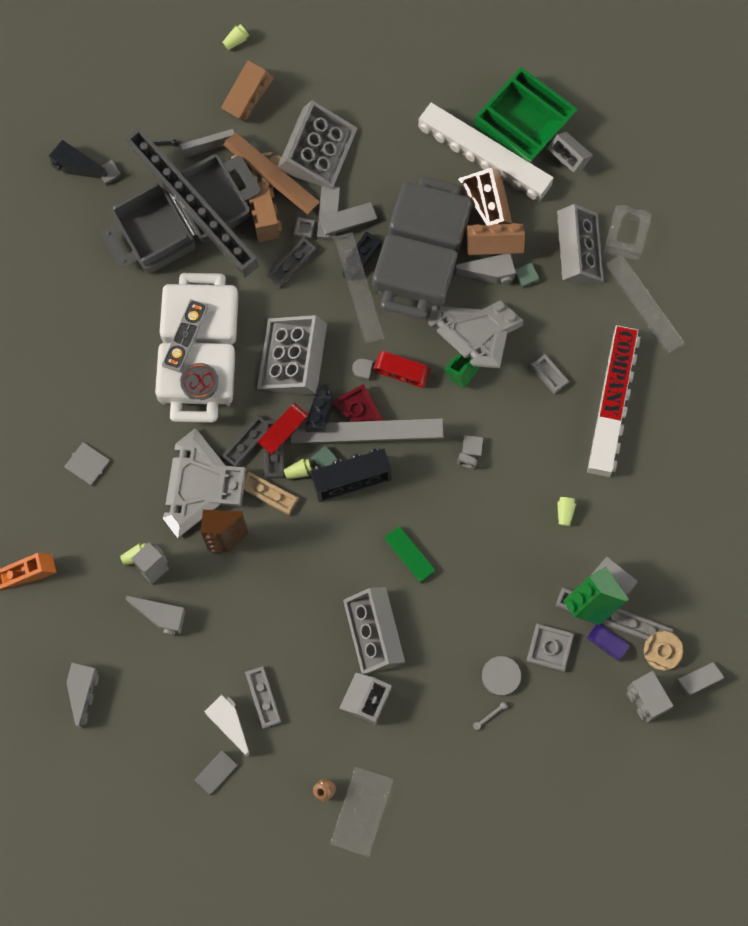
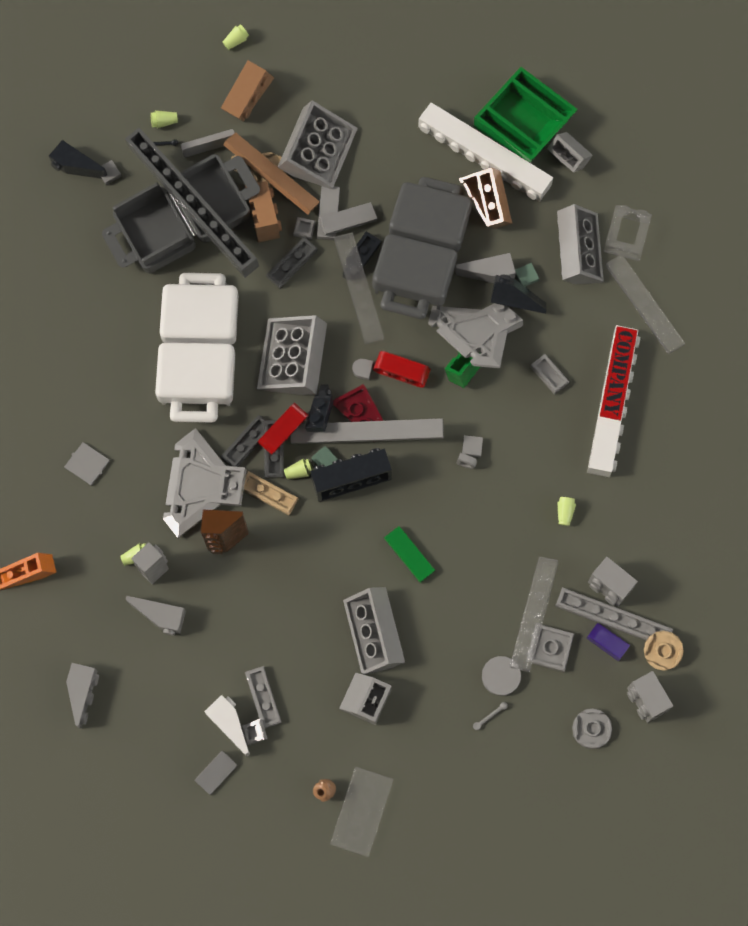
tile [162,299,209,373] -> none
dark grey tile [180,363,219,400] -> none
medium nougat slope [466,223,525,255] -> none
green slope [563,567,629,625] -> none
light grey slope [678,662,724,697] -> none
none -> yellowish green cone [150,110,178,129]
none -> light grey tile [242,719,267,745]
none -> black slope [491,274,547,314]
none -> clear tile [510,557,559,672]
none -> light grey tile [572,709,613,749]

